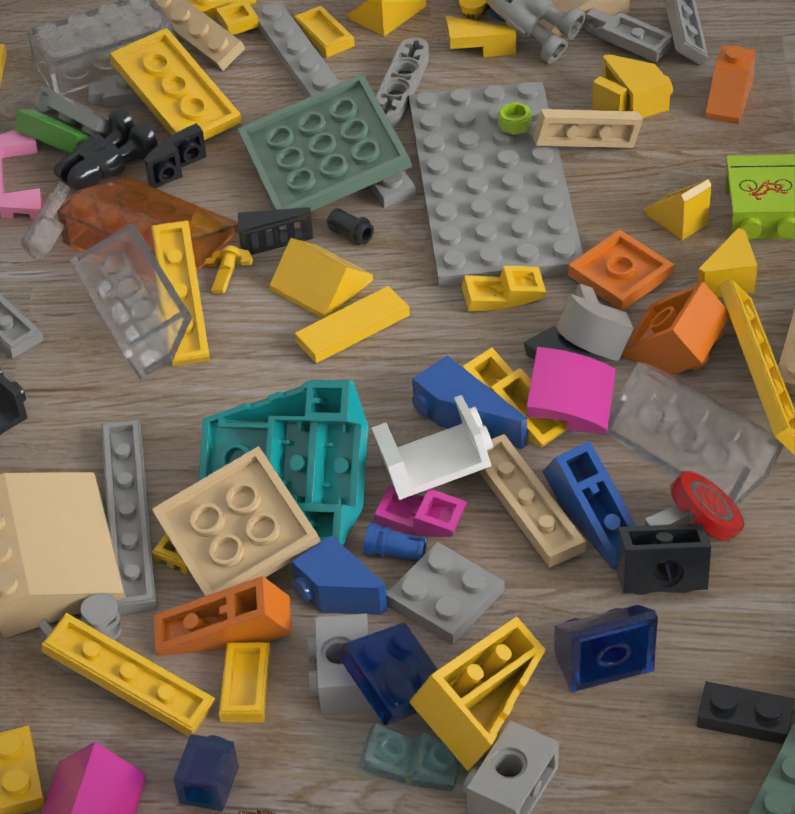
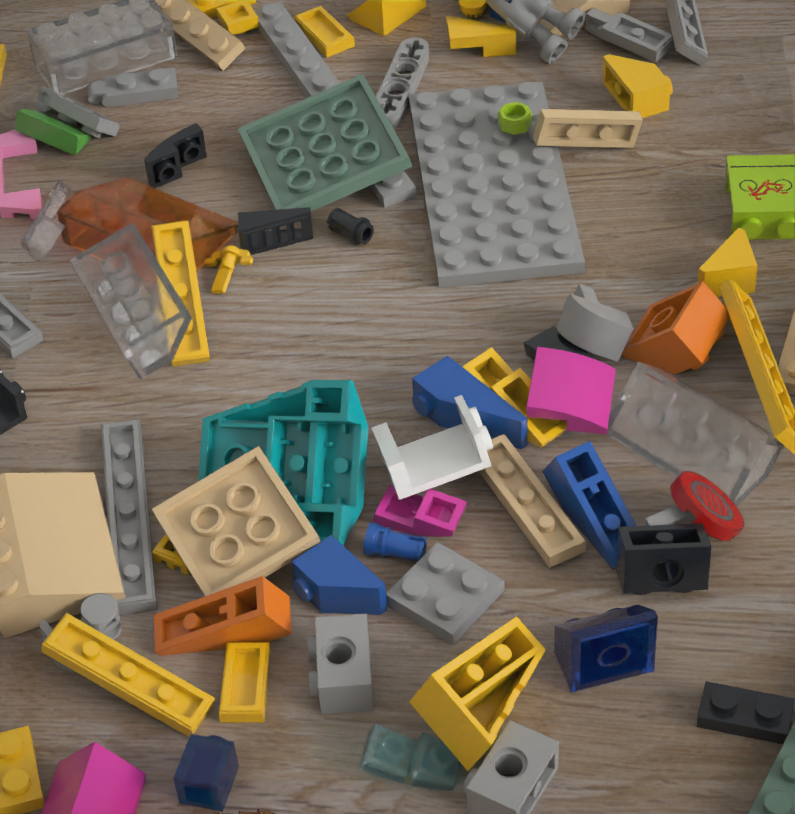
black piece [53,107,158,191] -> none
yellow plate [110,28,241,141] -> none
yellow slope [270,238,373,319] -> none
yellow tile [295,286,410,364] -> none
clear blue plate [336,622,438,726] -> none
yellow slope [461,266,546,311] -> none
orange plate [568,229,674,311] -> none
yellow tile [592,76,627,111] -> none
yellow slope [644,179,711,240] -> none
orange slope [705,45,756,124] -> none

